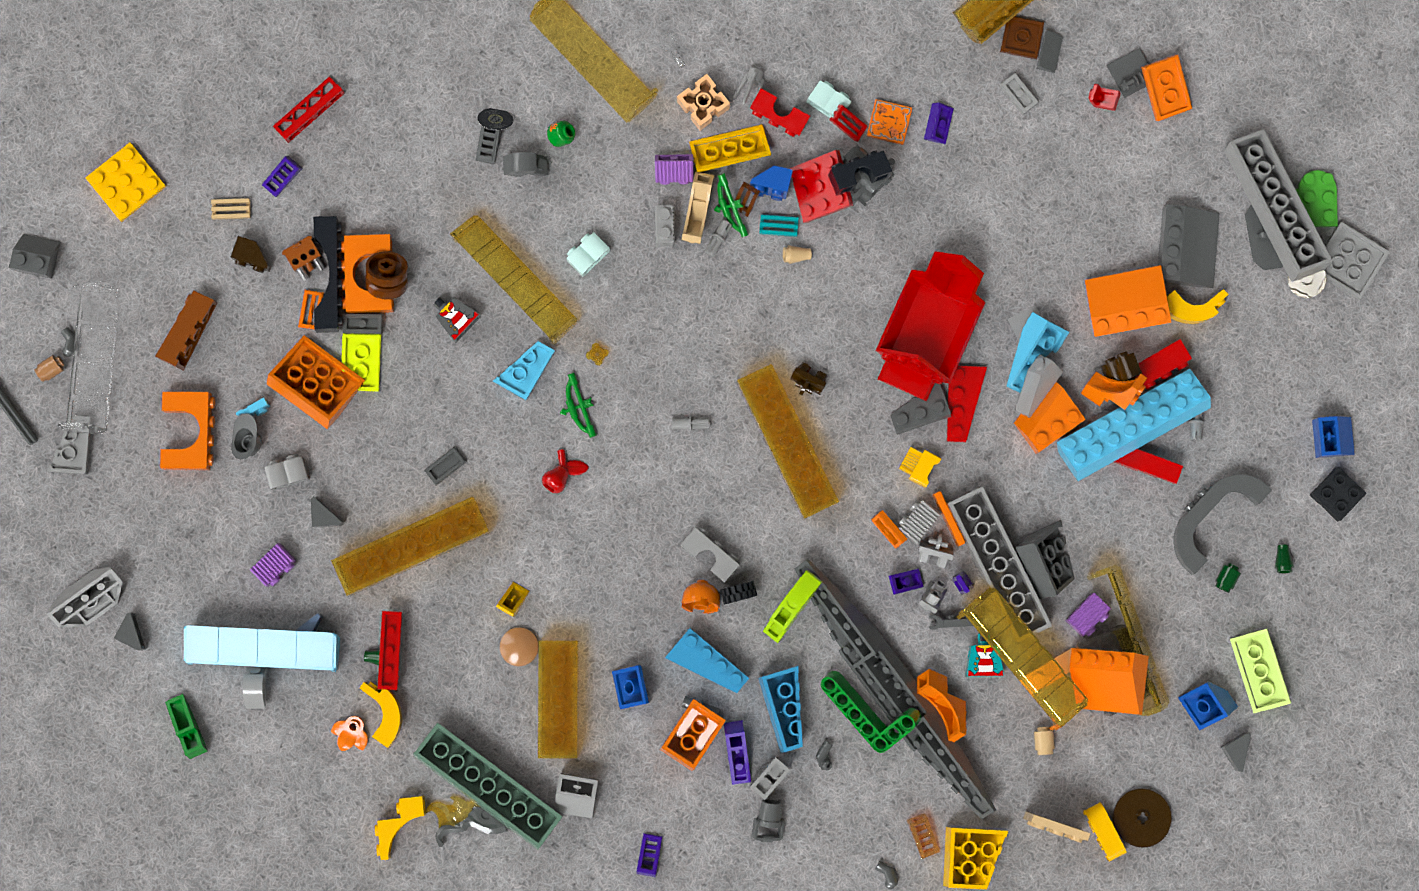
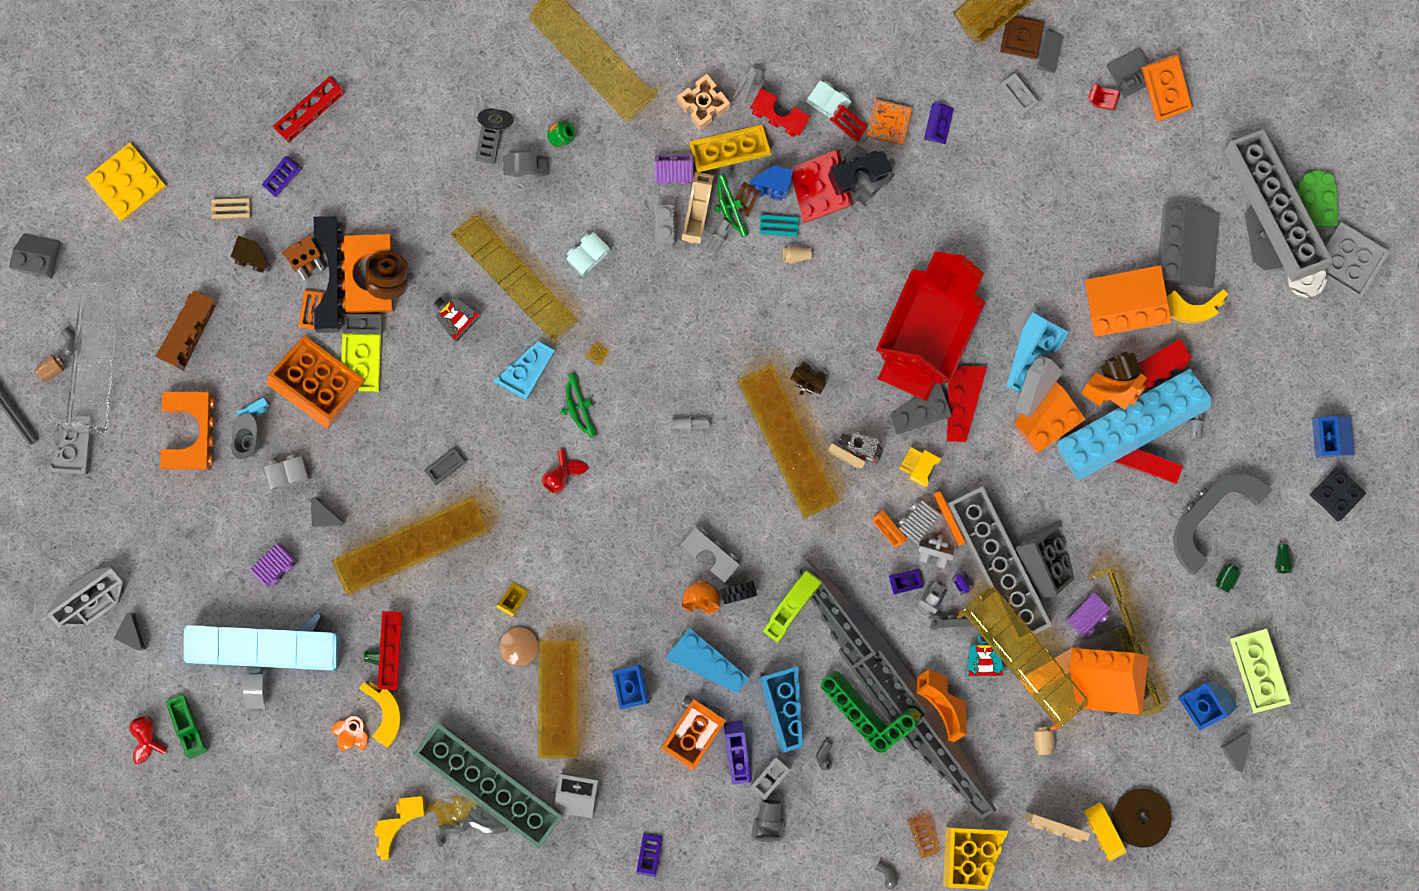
none -> red piece [129,716,167,764]
none -> tan tile [828,444,865,470]
none -> clear smoke torso [839,432,885,464]

